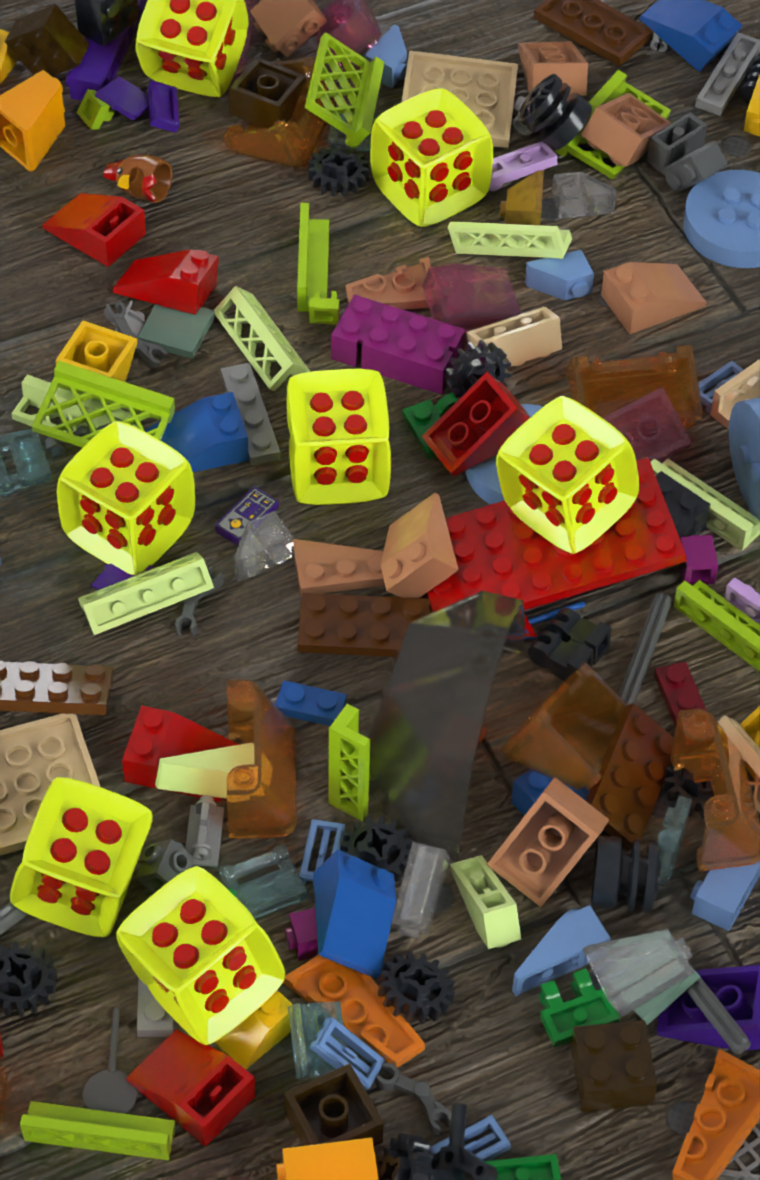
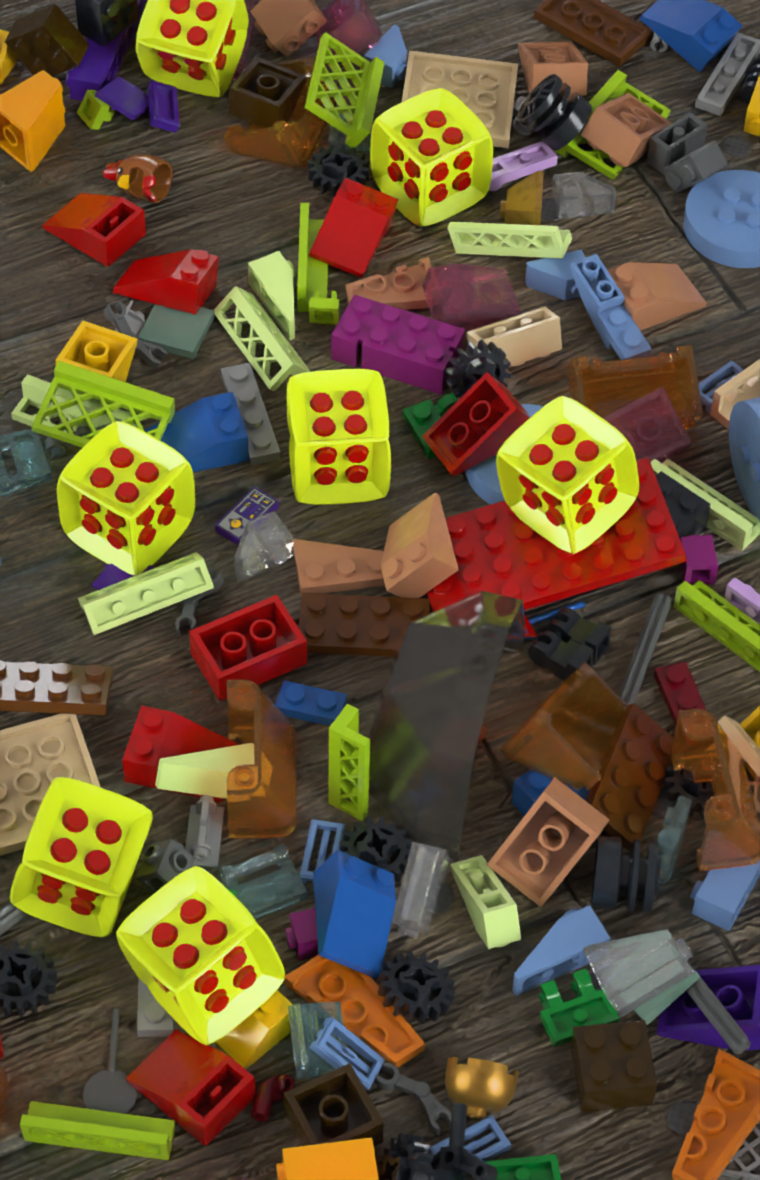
none -> red brick [189,595,307,701]
none -> yellowish green slope [248,251,295,341]
none -> dark red arm [251,1074,295,1121]
none -> red slope [309,178,398,278]
none -> pearl gold cylinder [445,1057,519,1119]
none -> medium blue slope [570,254,652,365]

